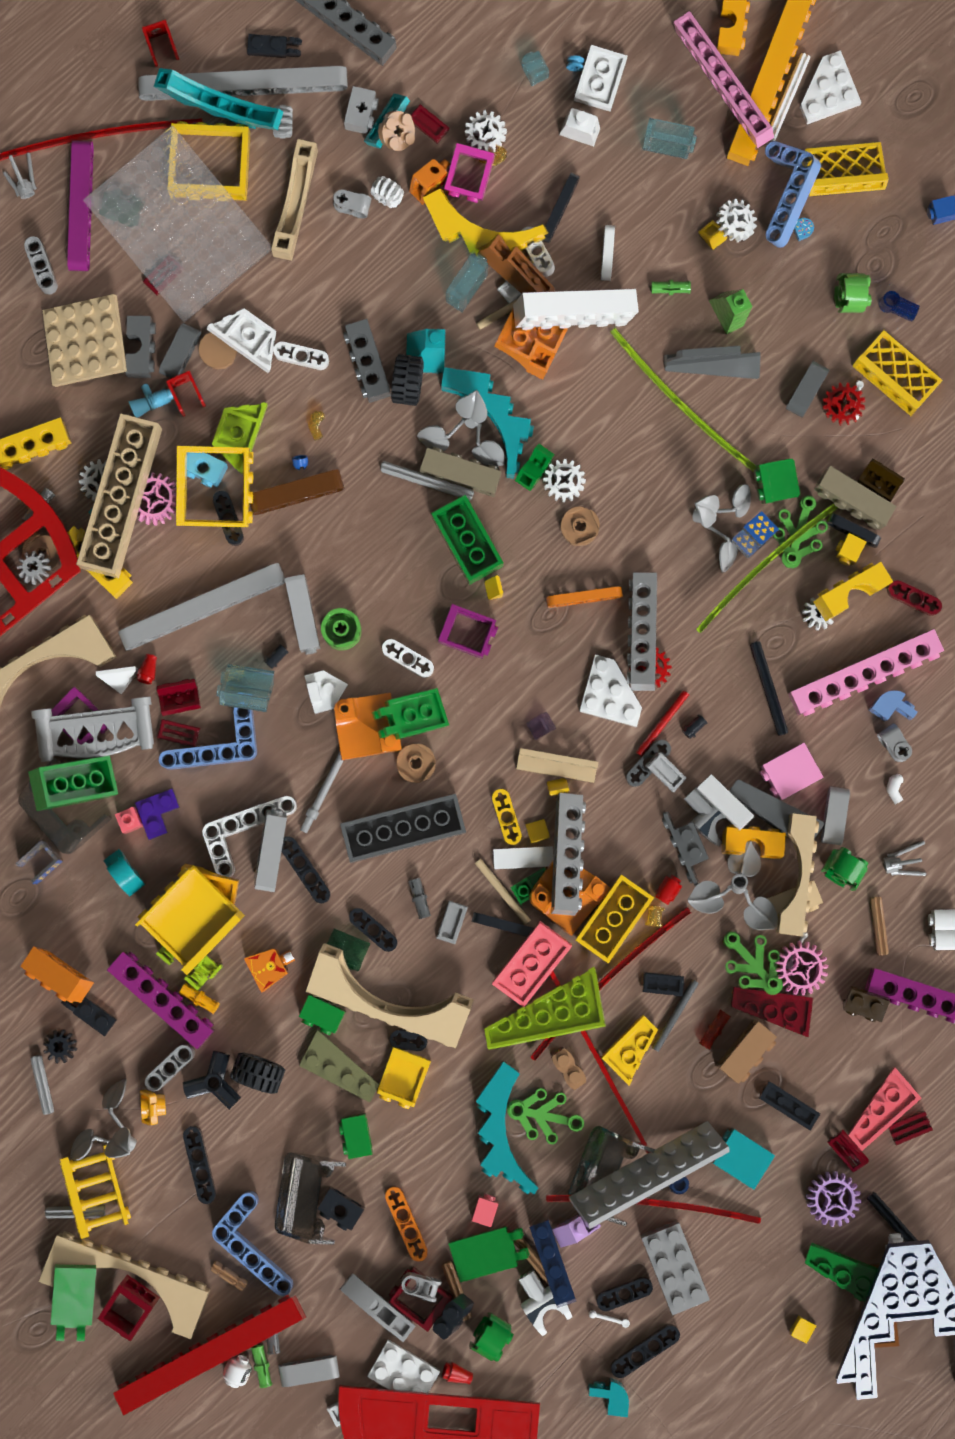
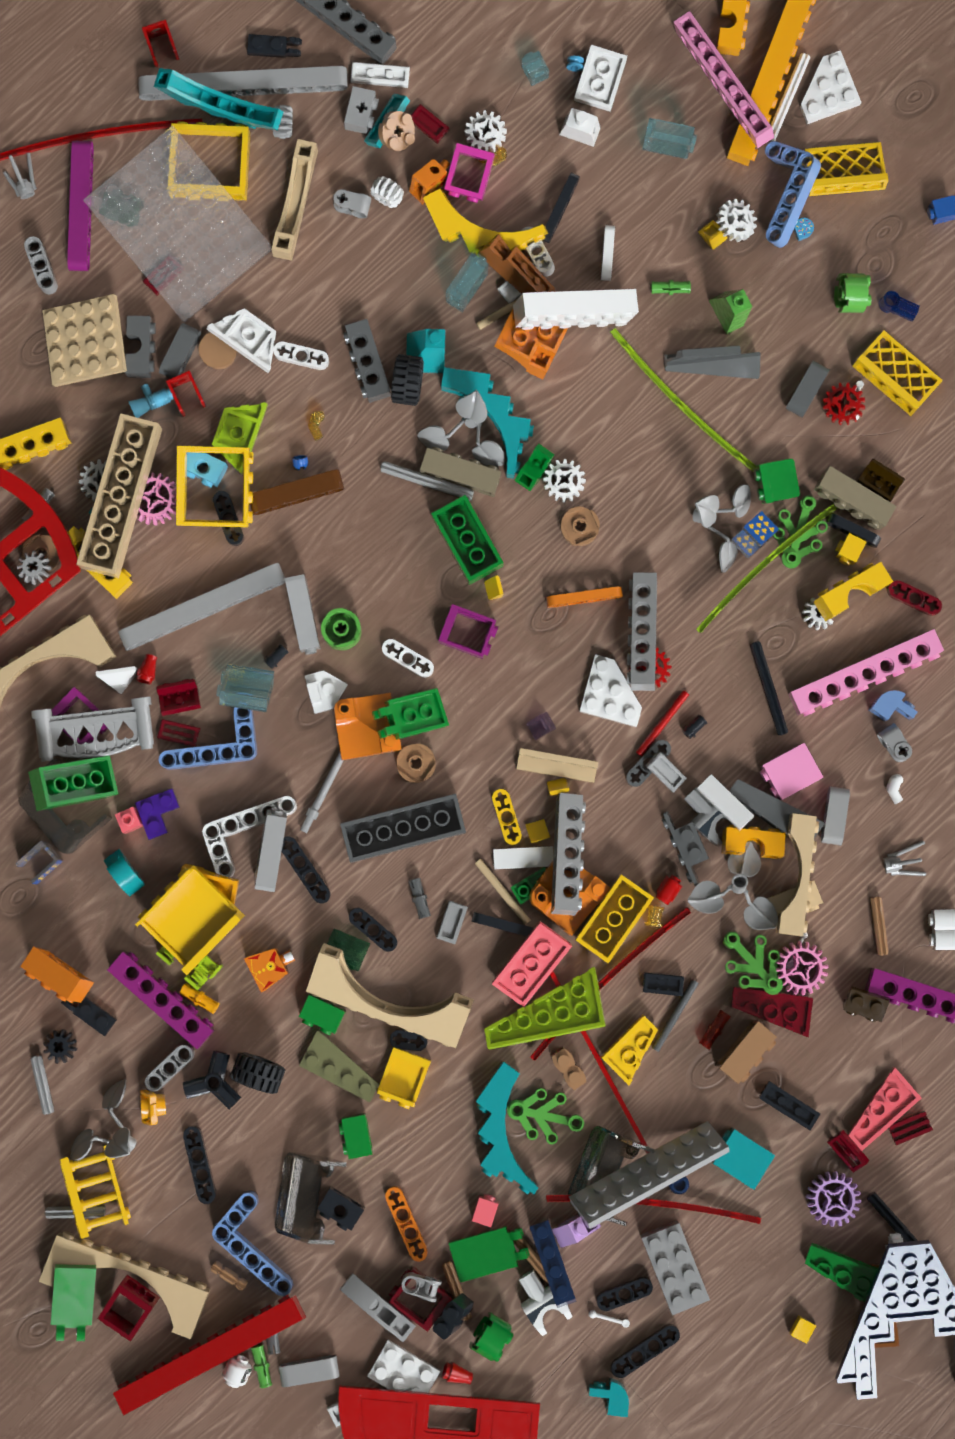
green brick [821,847,869,891] -> none
none -> white tile [351,62,410,88]

